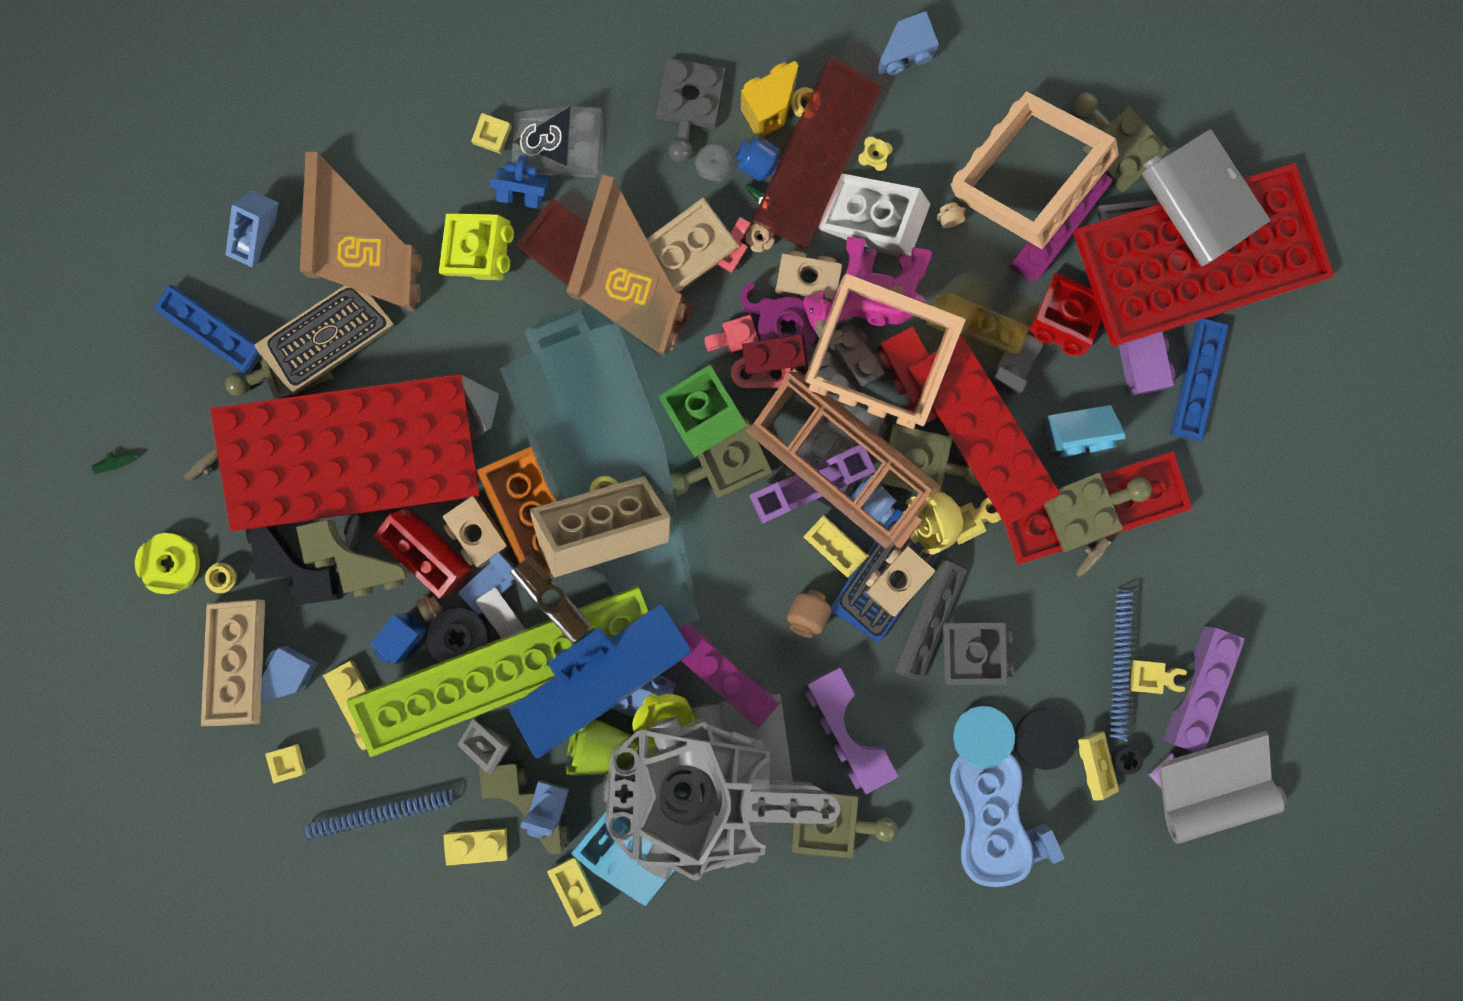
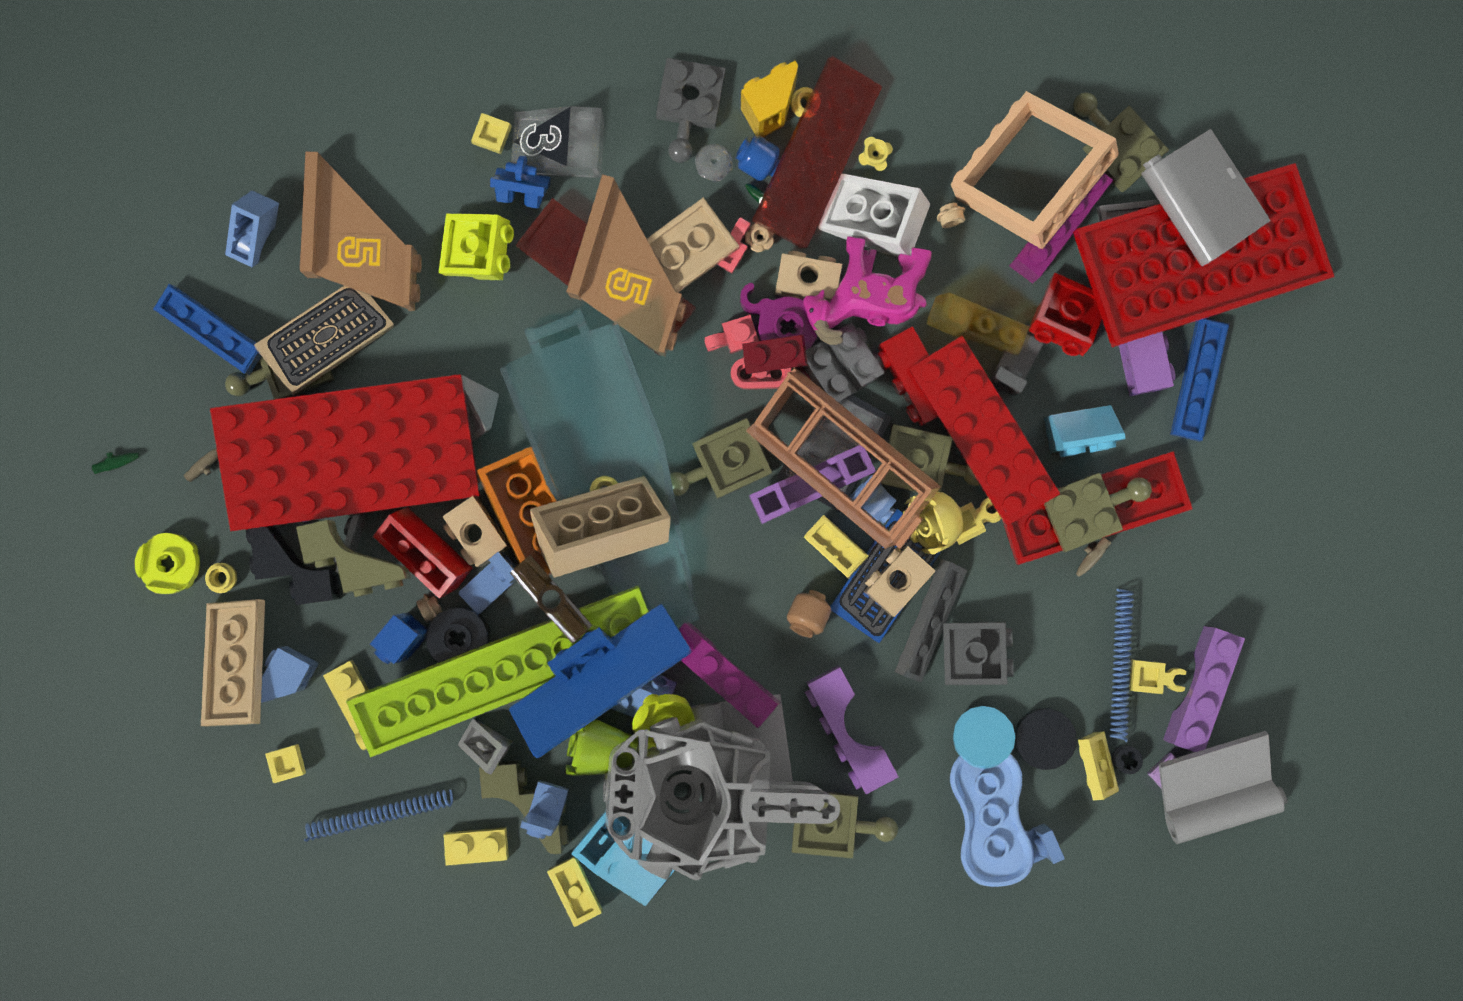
white sticker [476,588,525,638] -> none
bright green brick [658,365,747,457] -> none
light nougat window [804,274,966,429] -> none
medium blue slope [877,11,939,76] -> none

